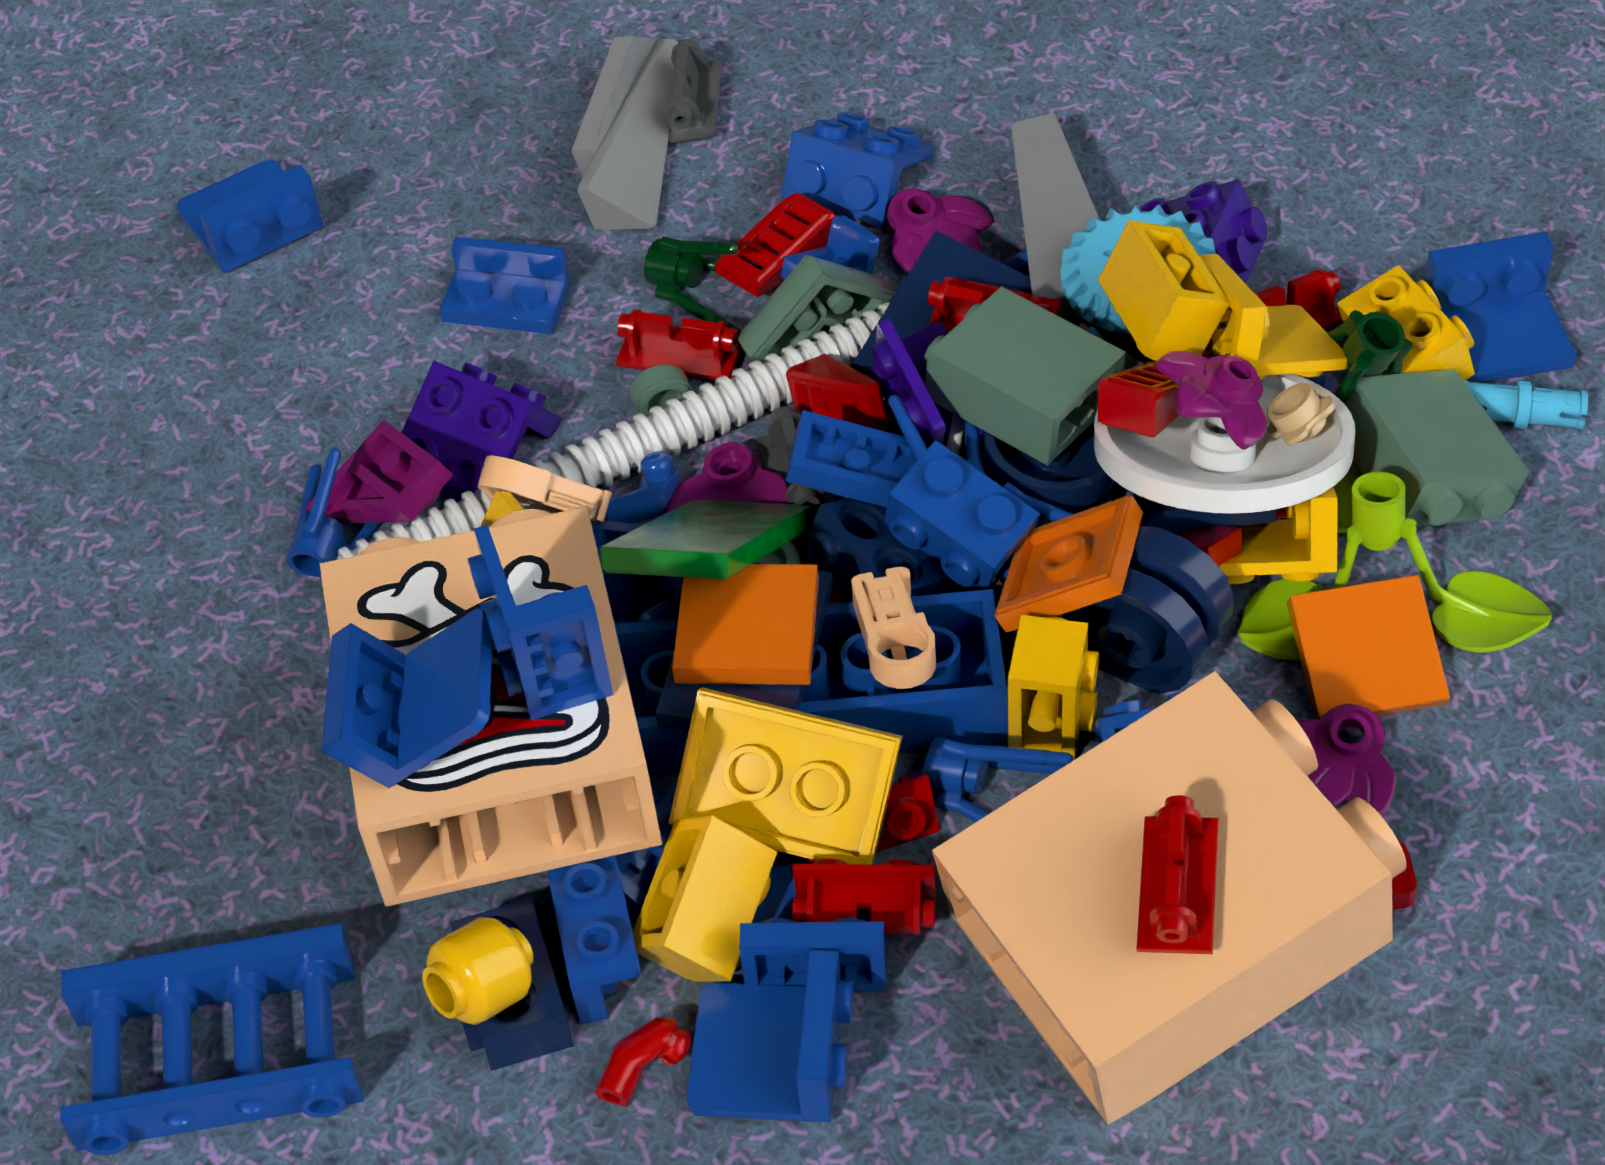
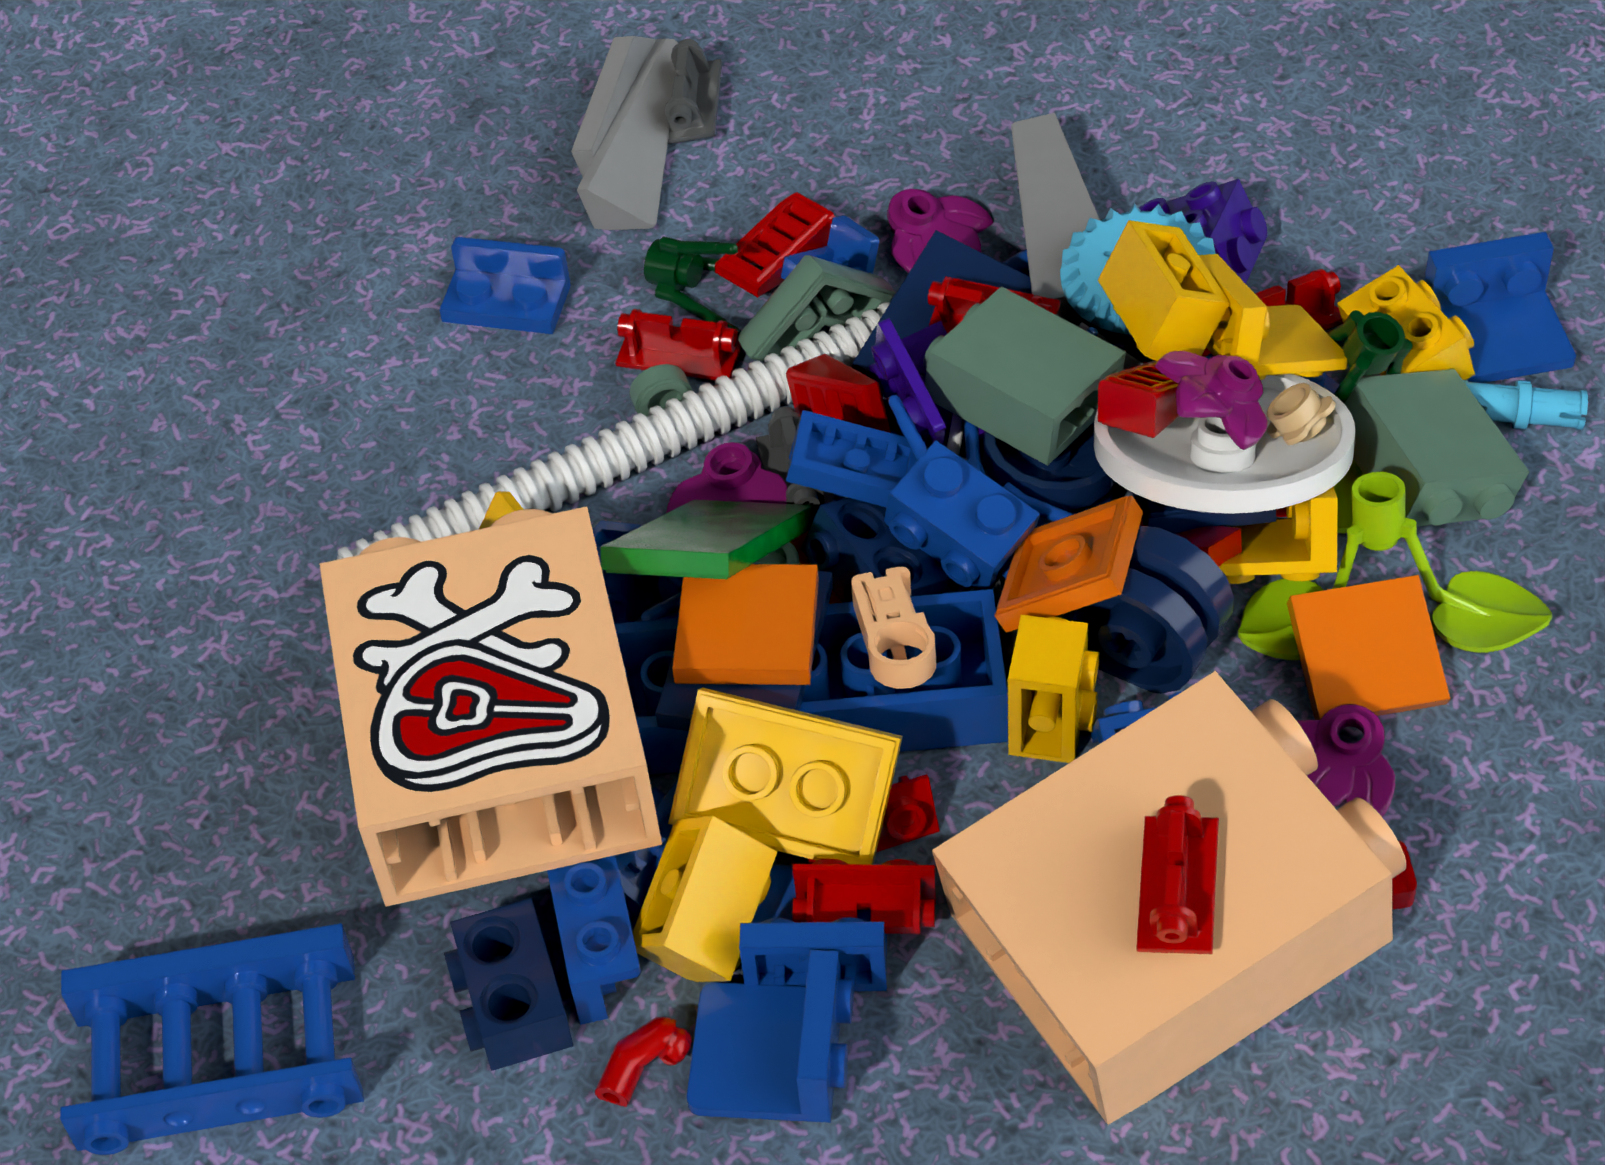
blue bracket [177,160,324,274] -> none
blue plant [286,448,383,578] -> none
magenta wing [305,420,453,524] -> none
blue bracket [321,608,493,788] -> none
dark purple bracket [401,360,562,502] -> none
yellow head [422,916,533,1025] -> none
blue bracket [467,525,614,720] -> none
light nougat piece [478,455,612,526] -> none
blue arm [606,451,680,523] -> none
blue bracket [781,112,934,227] -> none
blue plant [923,737,1073,822] -> none

